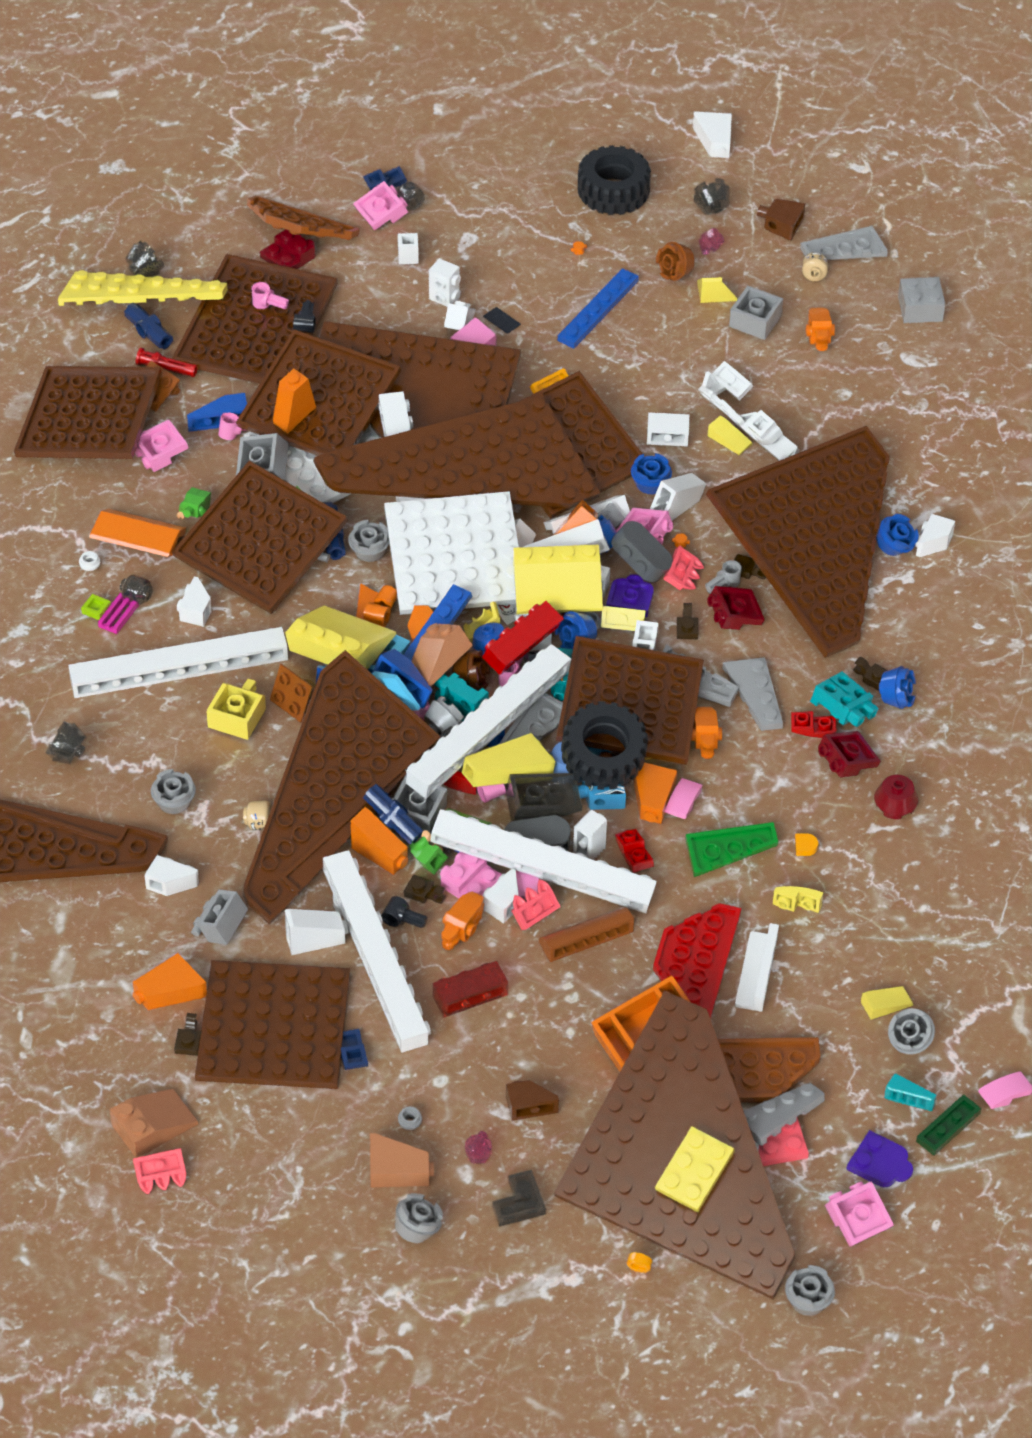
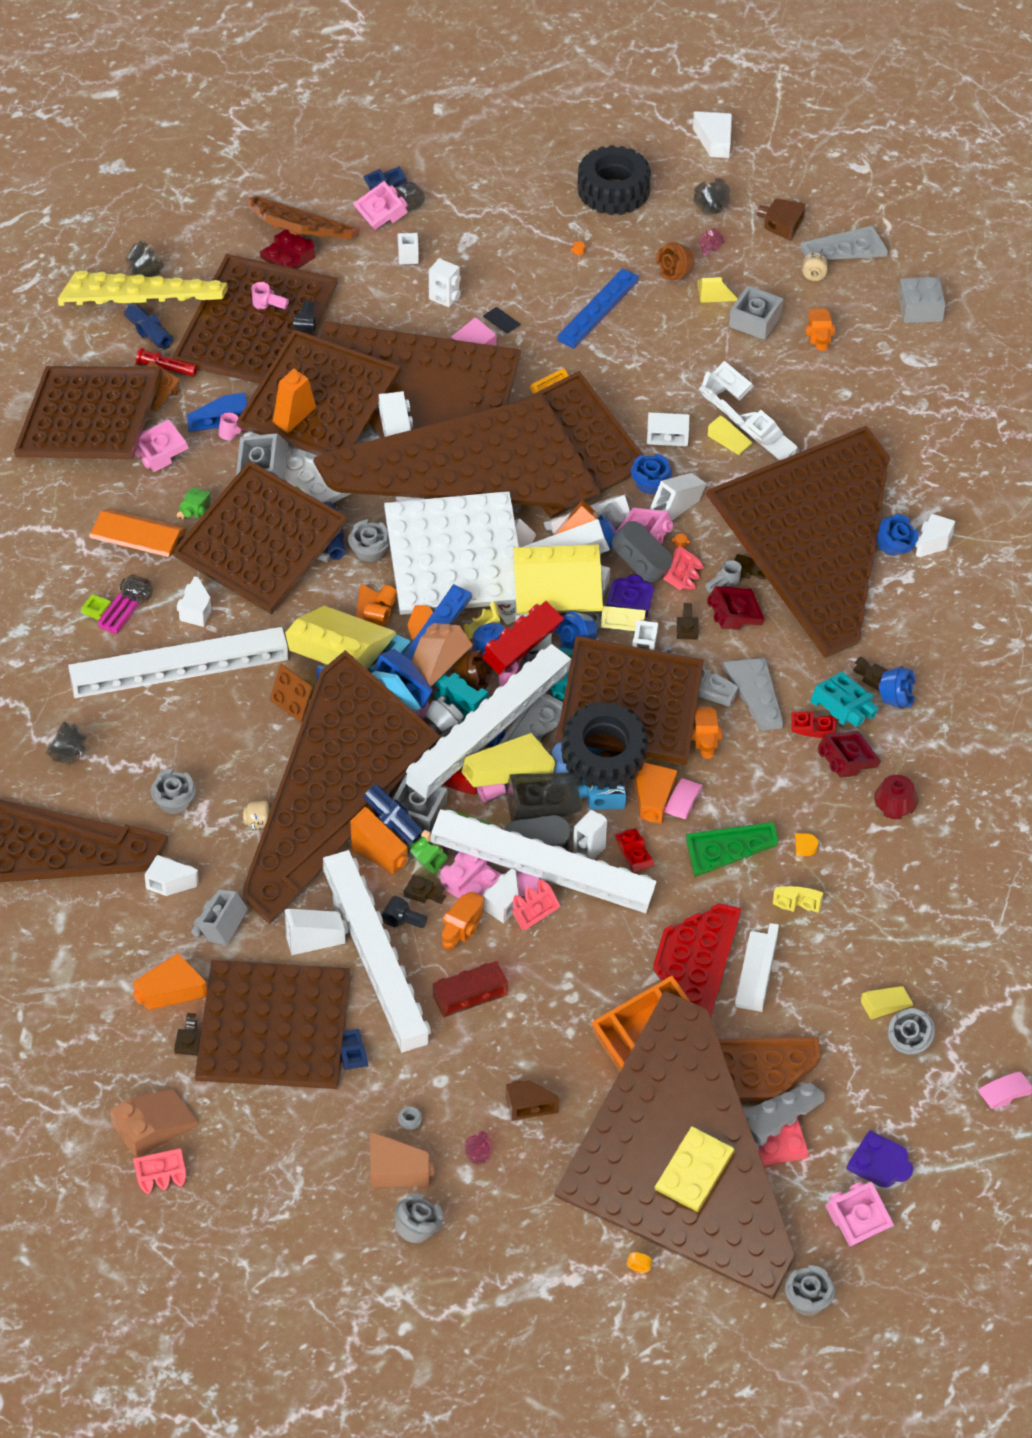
white plate [79,551,101,571] -> none
light yellow hinge [207,679,266,740] -> none
white slope [444,301,476,330] -> none
clear smoke plate [492,1170,546,1227] -> none
dark orange brick [539,907,634,962] -> none
teal slope [884,1074,937,1111] -> none
dark green plate [916,1094,982,1156] -> none

